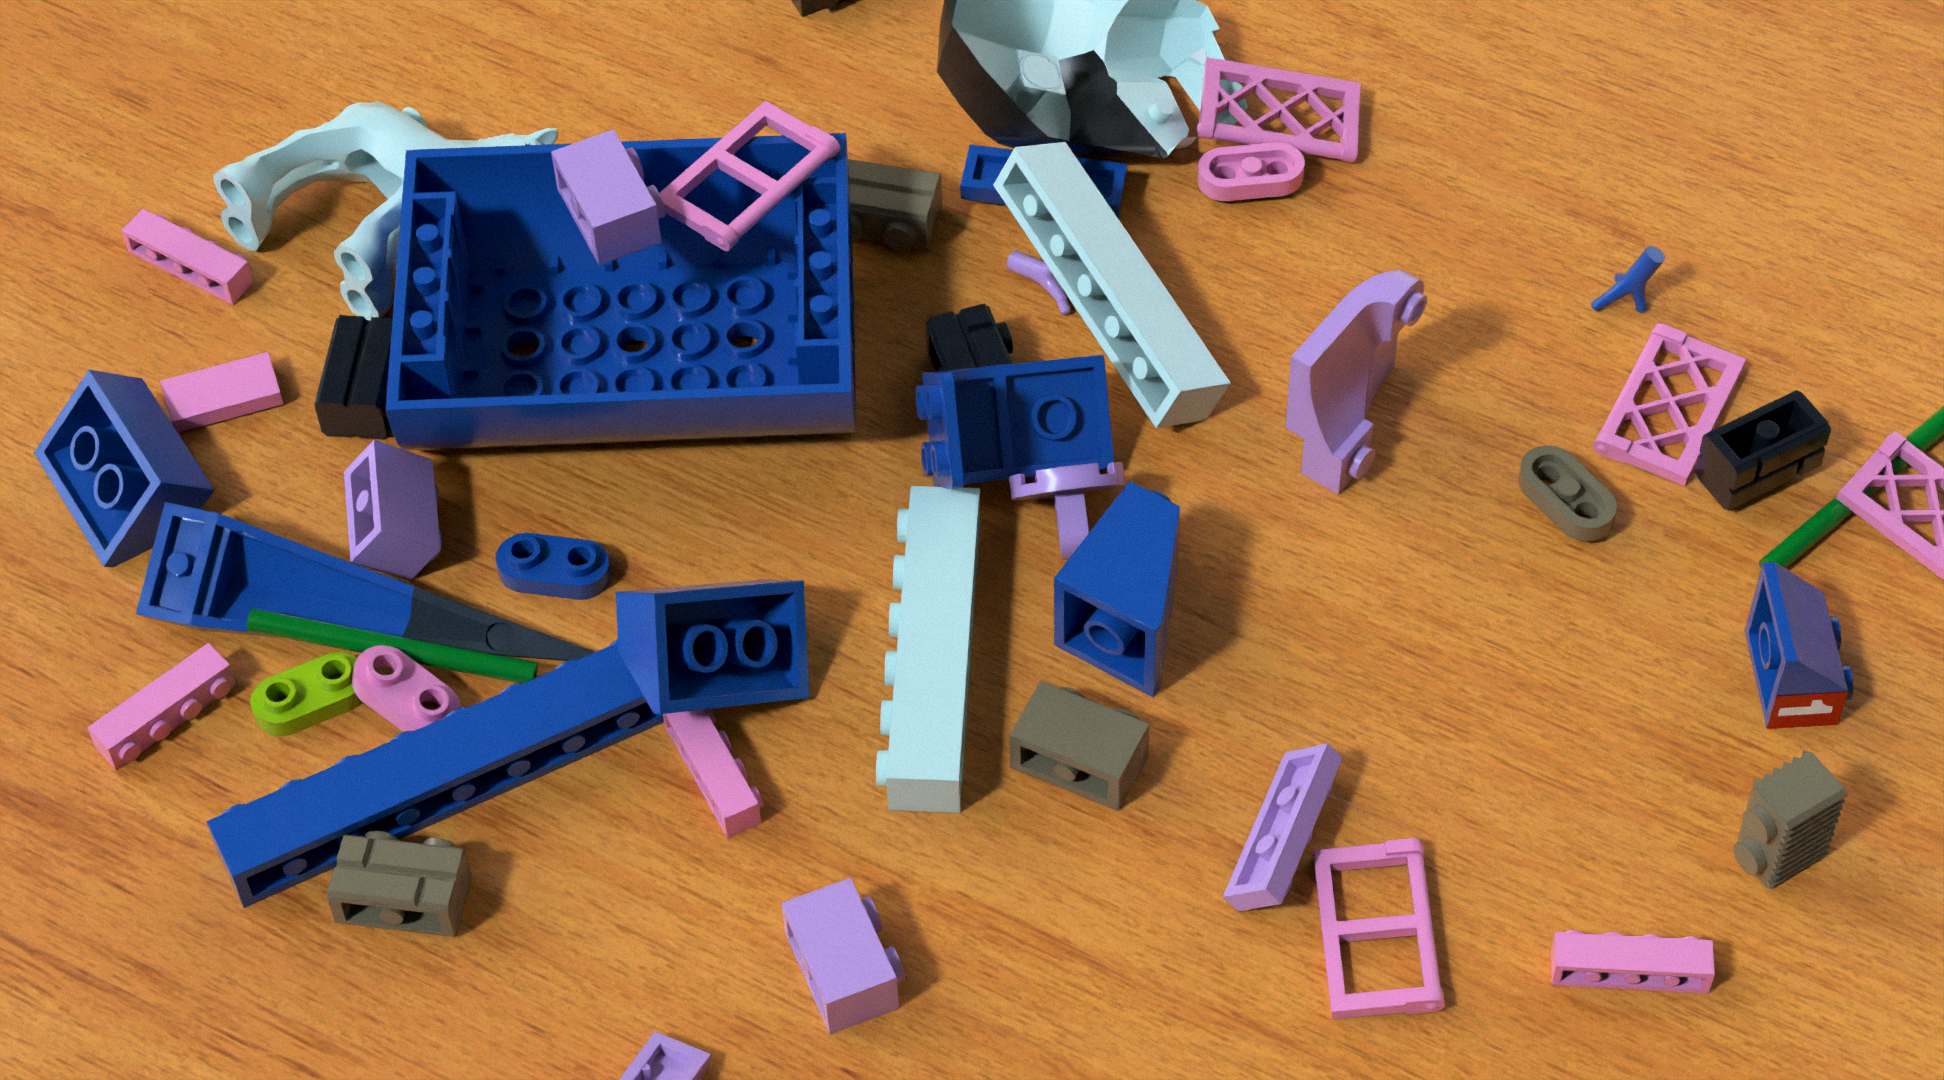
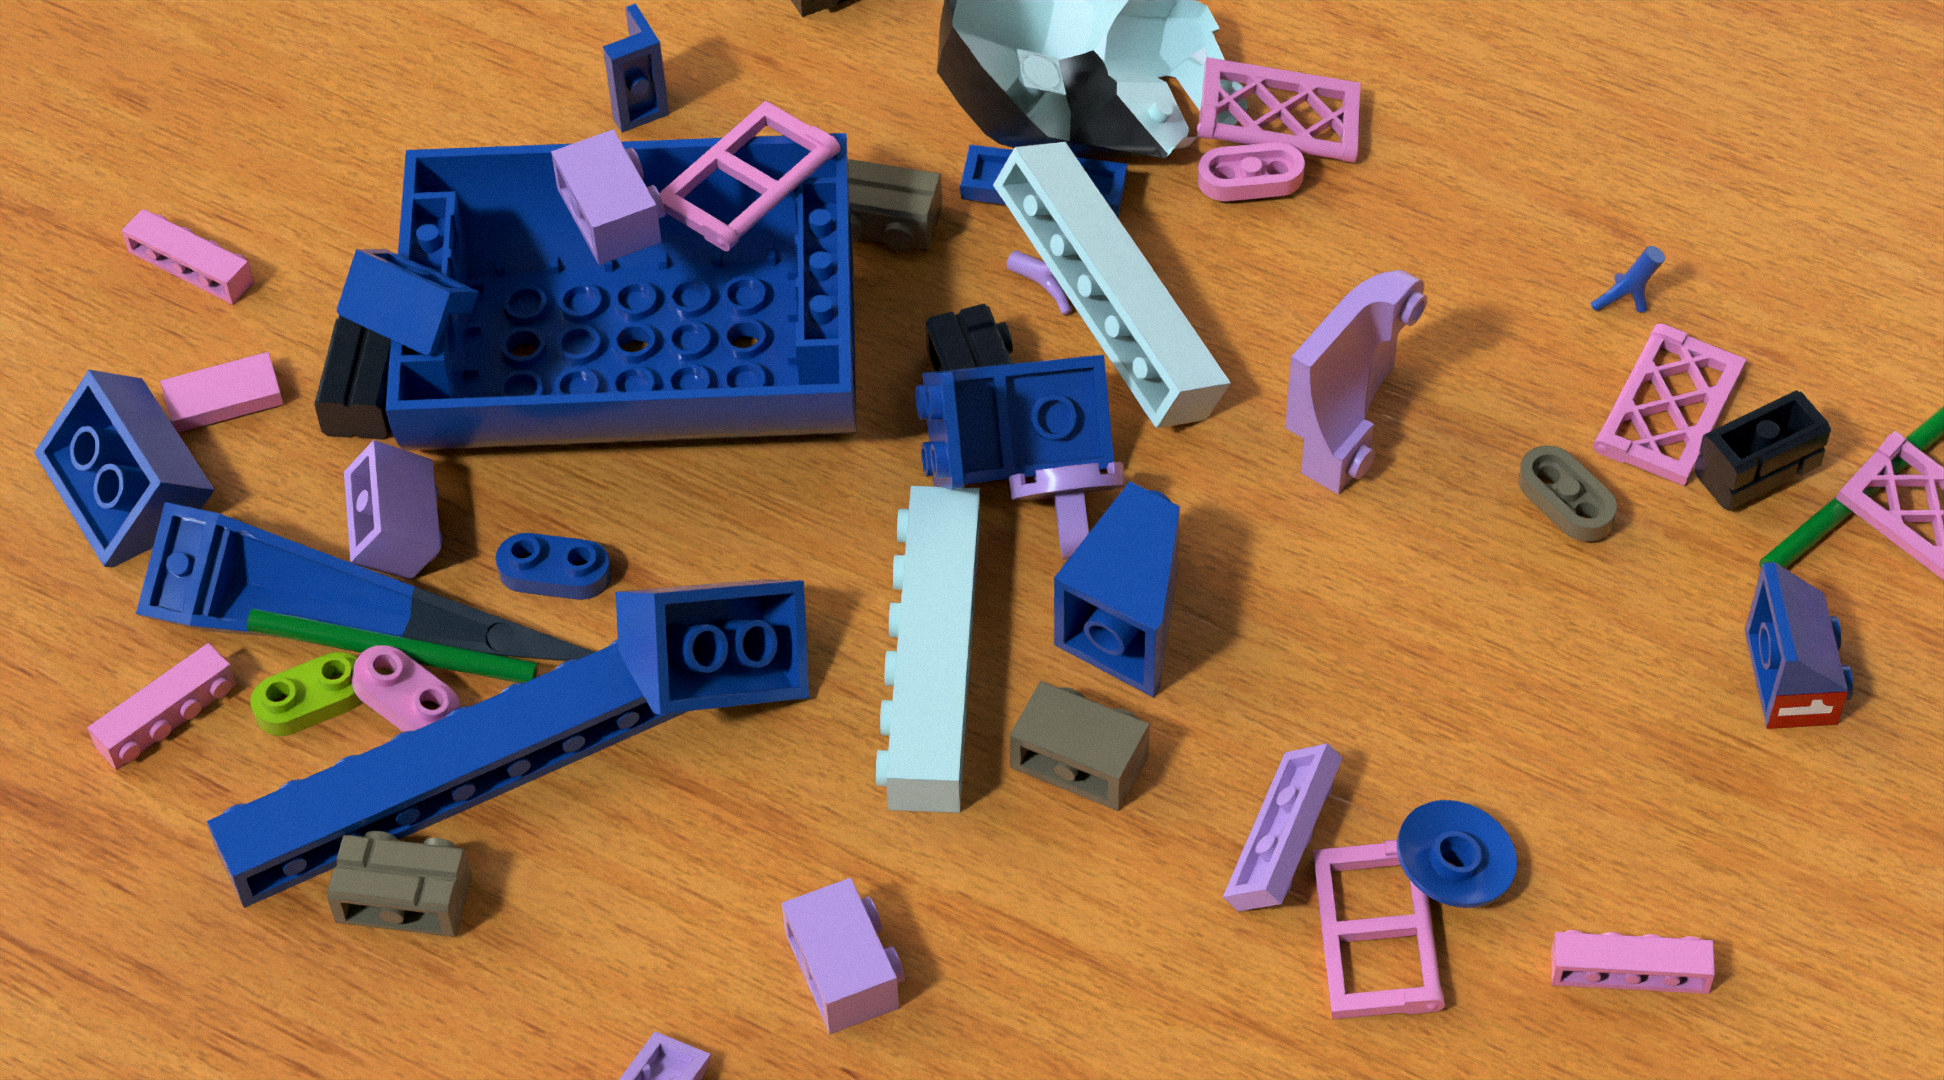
light aqua animal [213,101,558,320] -> none
bright pink piece [663,709,764,838] -> none
dark tan brick [1733,751,1847,888] -> none
none -> blue panel [337,249,479,355]
none -> blue panel [603,3,669,133]
none -> blue dish [1396,800,1517,908]

